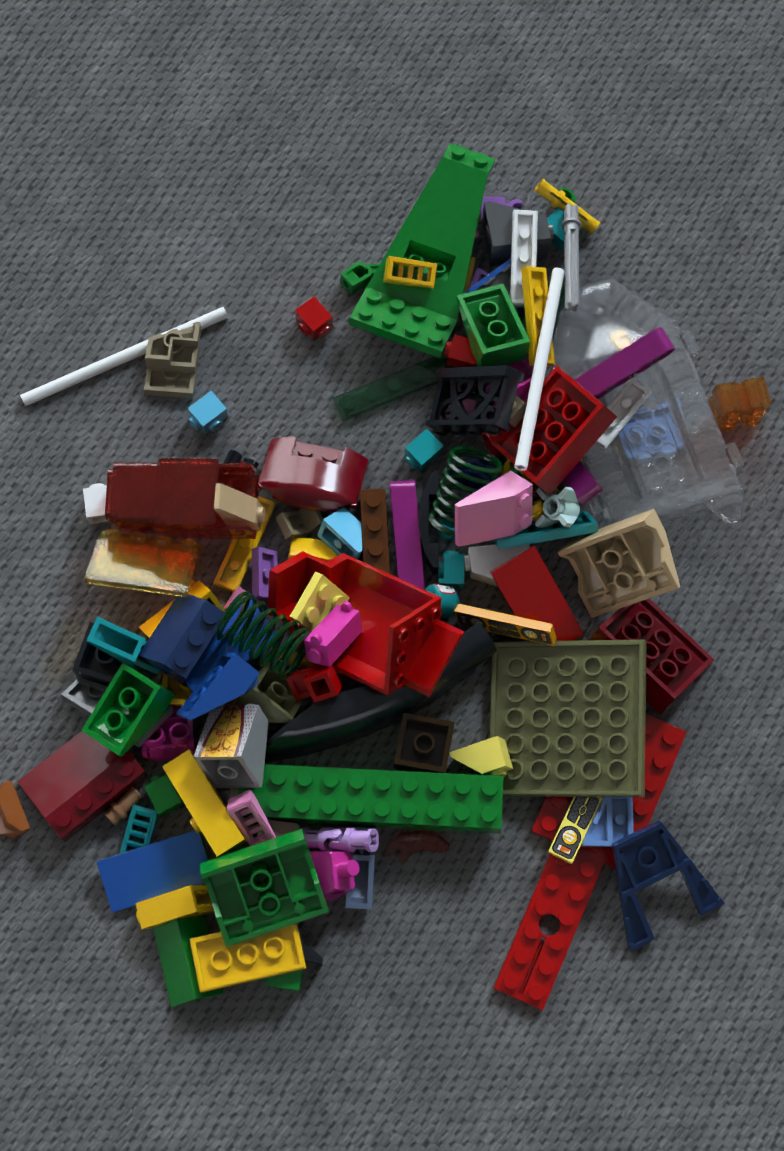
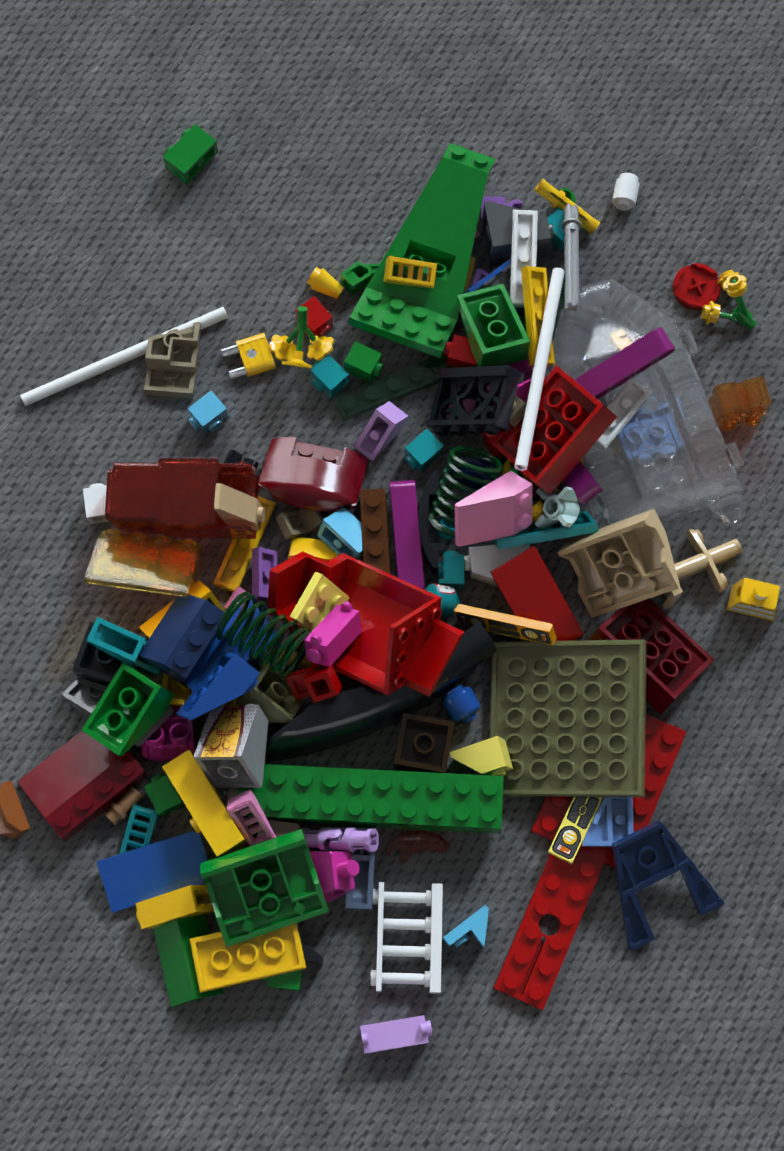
none -> green brick [163,124,218,185]
none -> yellow piece [221,333,276,379]
none -> yellow plant [268,306,334,369]
none -> yellow cone [306,267,344,300]
none -> teal brick [311,354,349,399]
none -> green brick [344,341,384,383]
none -> lavender slope [354,401,408,461]
none -> lavender brick [360,1015,433,1054]
none -> white fence [371,882,443,994]
none -> blue head [442,684,481,724]
none -> medium azure slope [442,905,489,949]
none -> white brick [612,173,640,211]
none -> tan piece [662,529,742,610]
none -> red tile [672,263,721,311]
none -> yellow plant [701,270,757,330]
none -> yellow torso [727,578,780,621]

